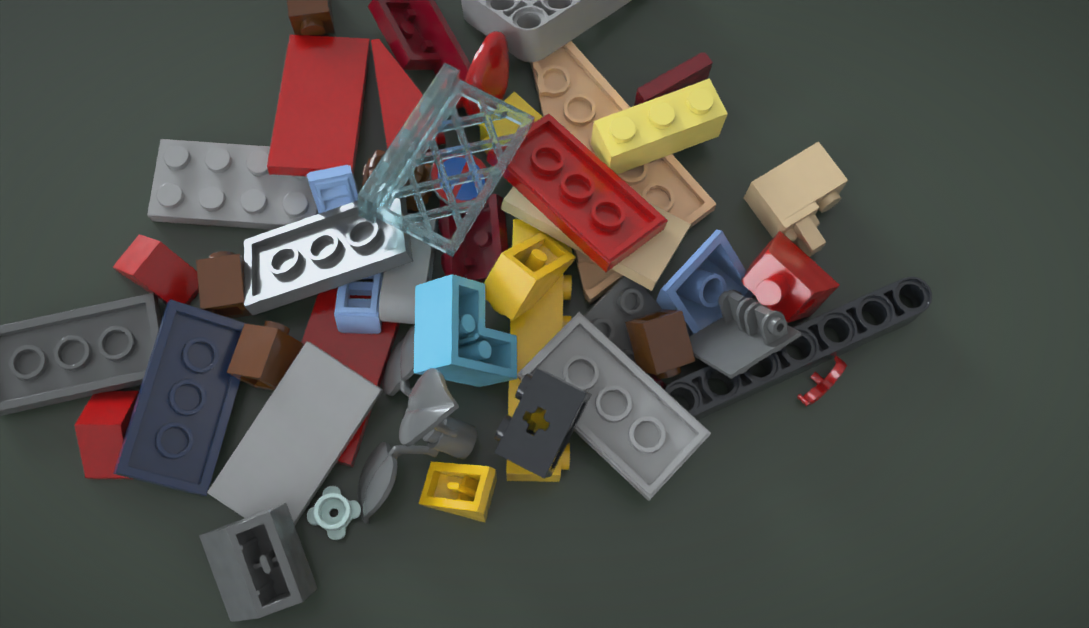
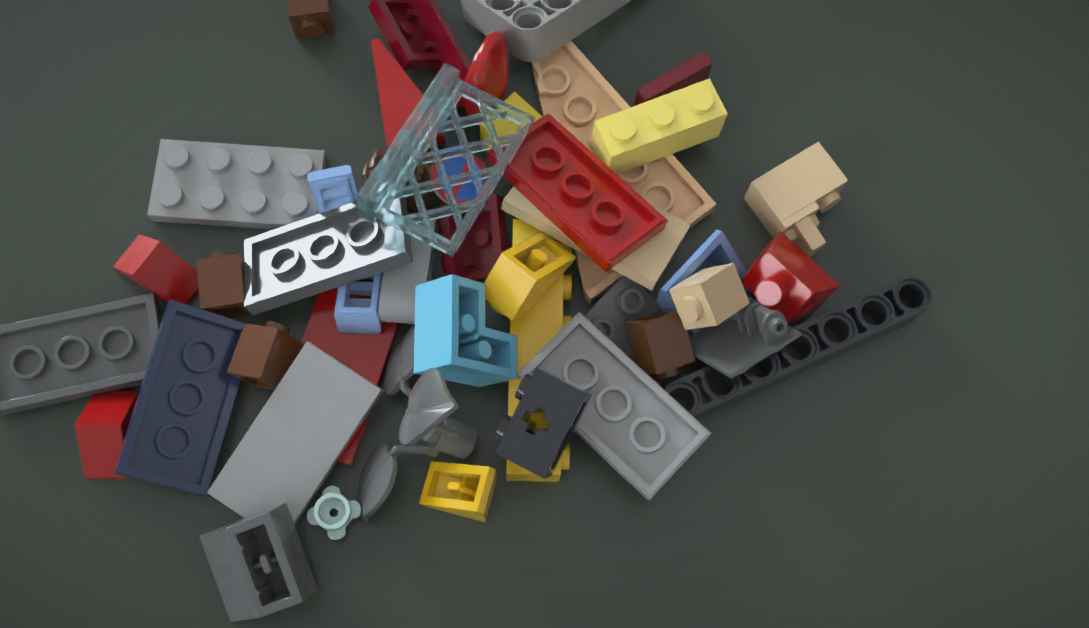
red tile [267,35,371,176] -> none
red piece [797,356,847,406] -> none
none -> tan brick [669,263,750,330]

